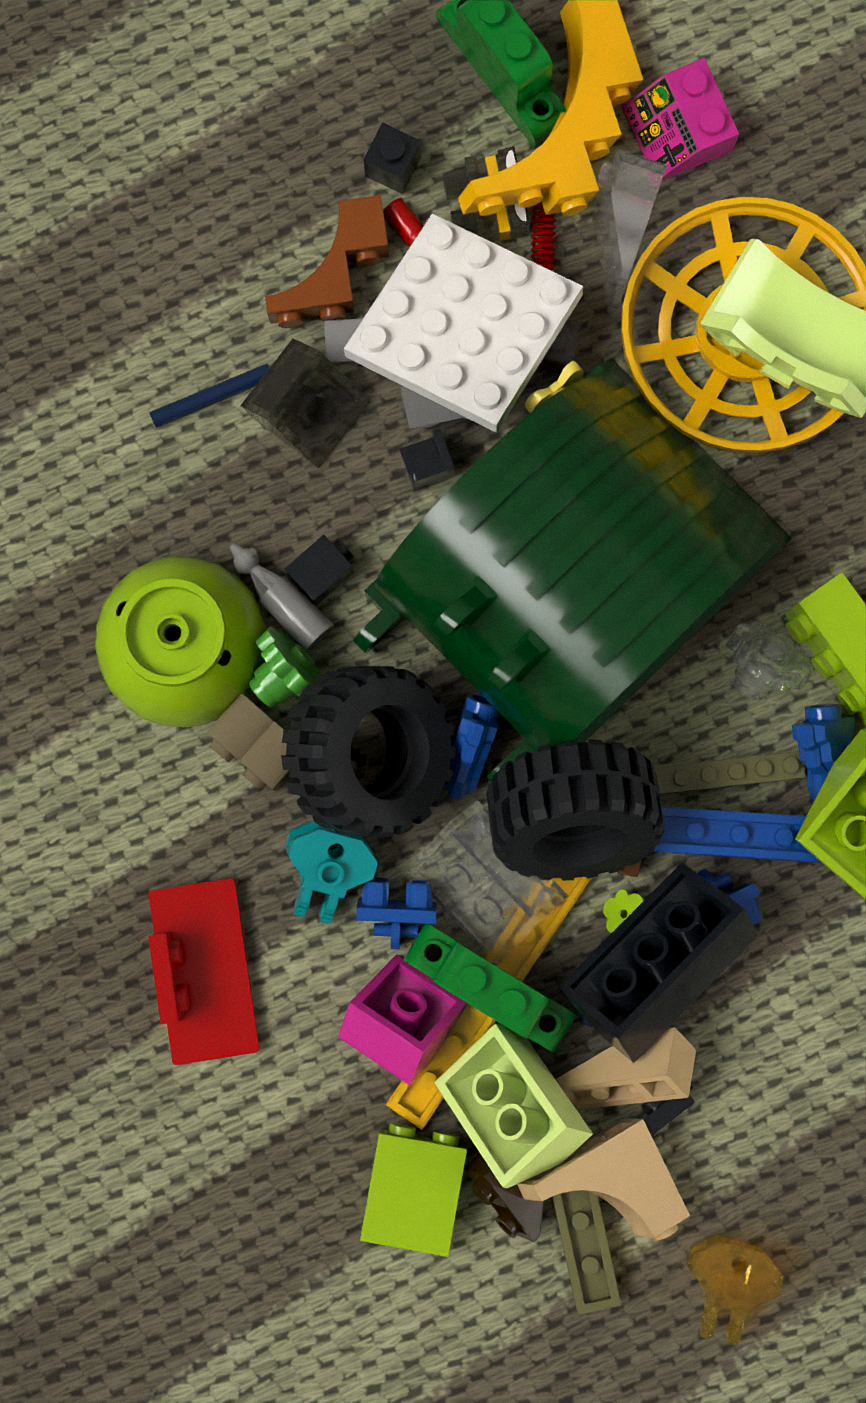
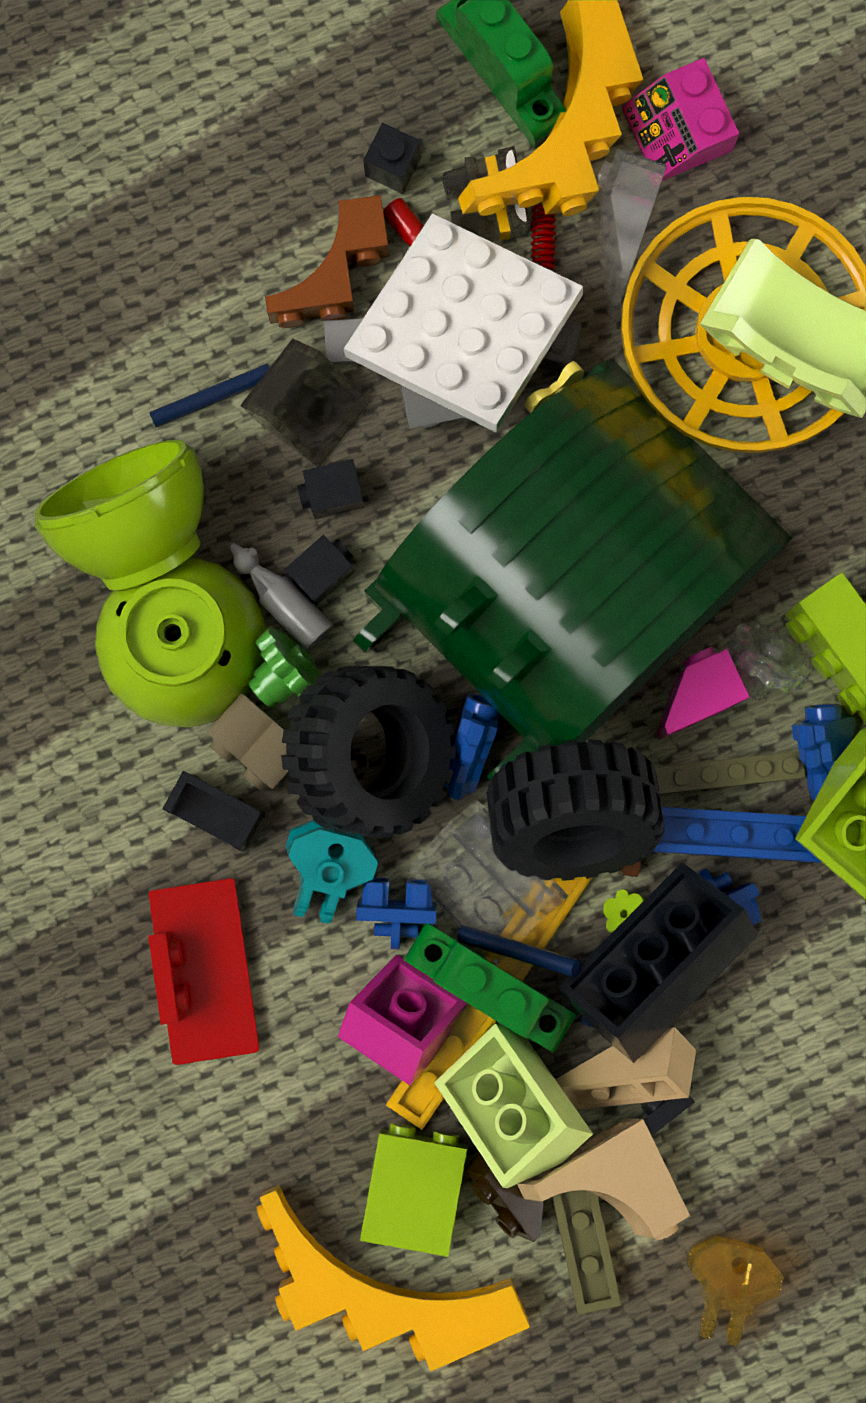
black panel [400,428,454,491] -> none
none -> lime piece [34,439,204,590]
none -> black panel [162,771,265,852]
none -> yellow arch [256,1185,530,1371]
none -> black brick [297,459,364,519]
none -> dark blue bar [457,925,581,977]
none -> dark pink slope [656,647,750,740]

